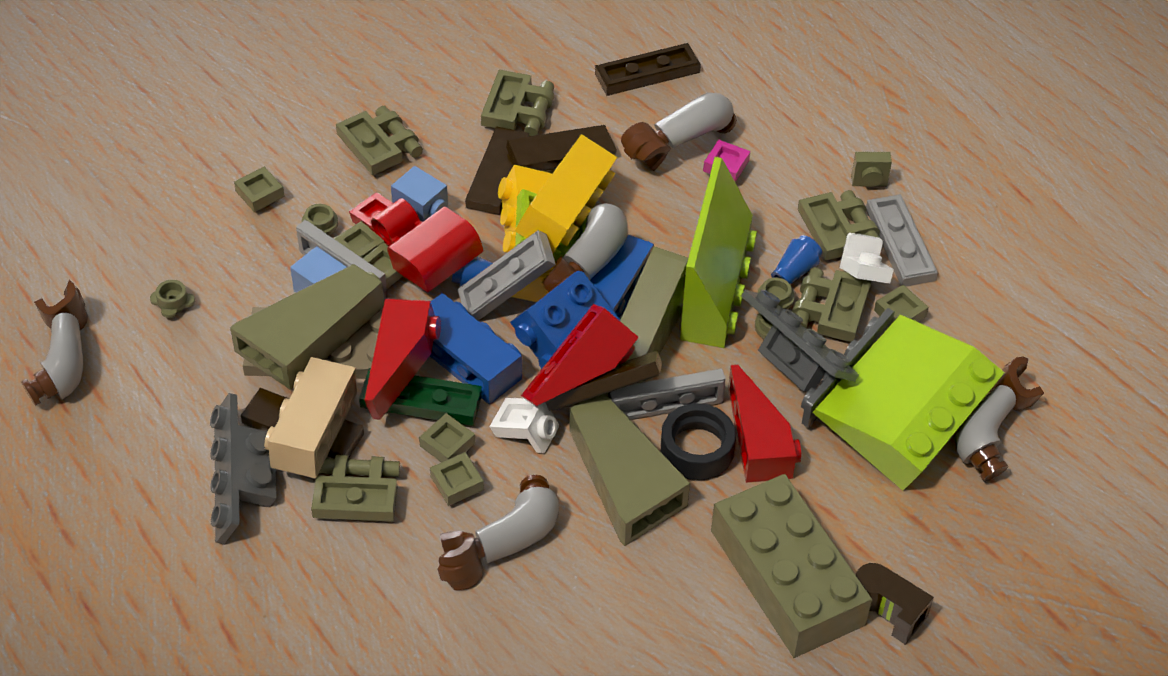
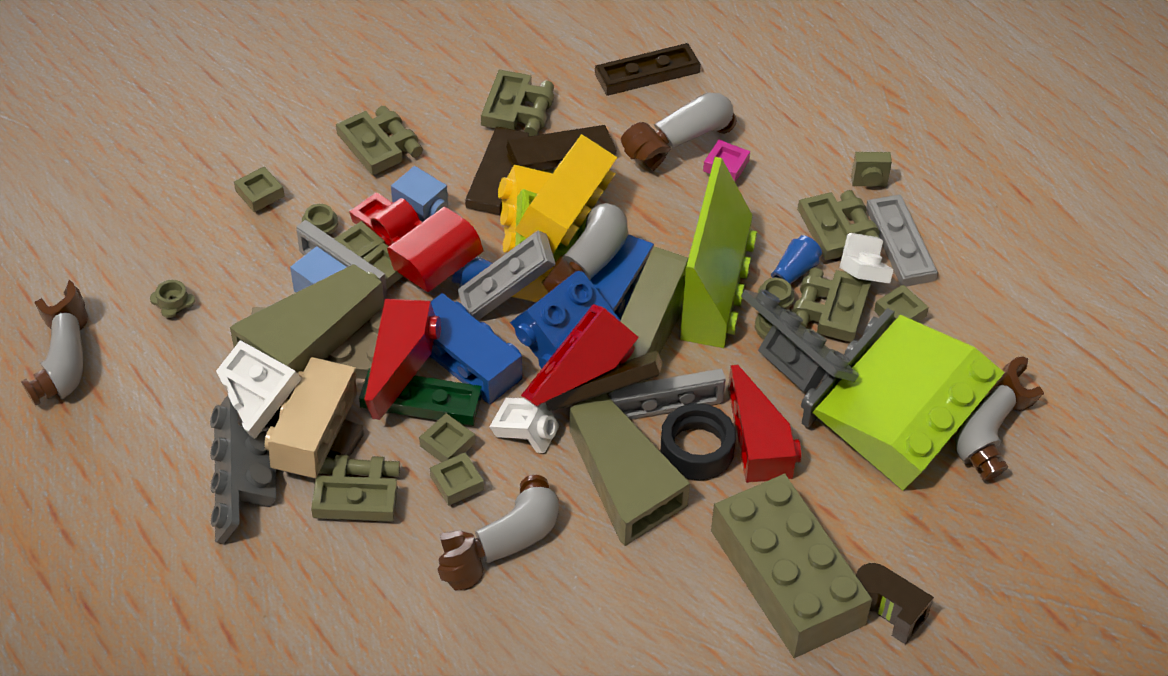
none -> white wing [216,340,302,439]

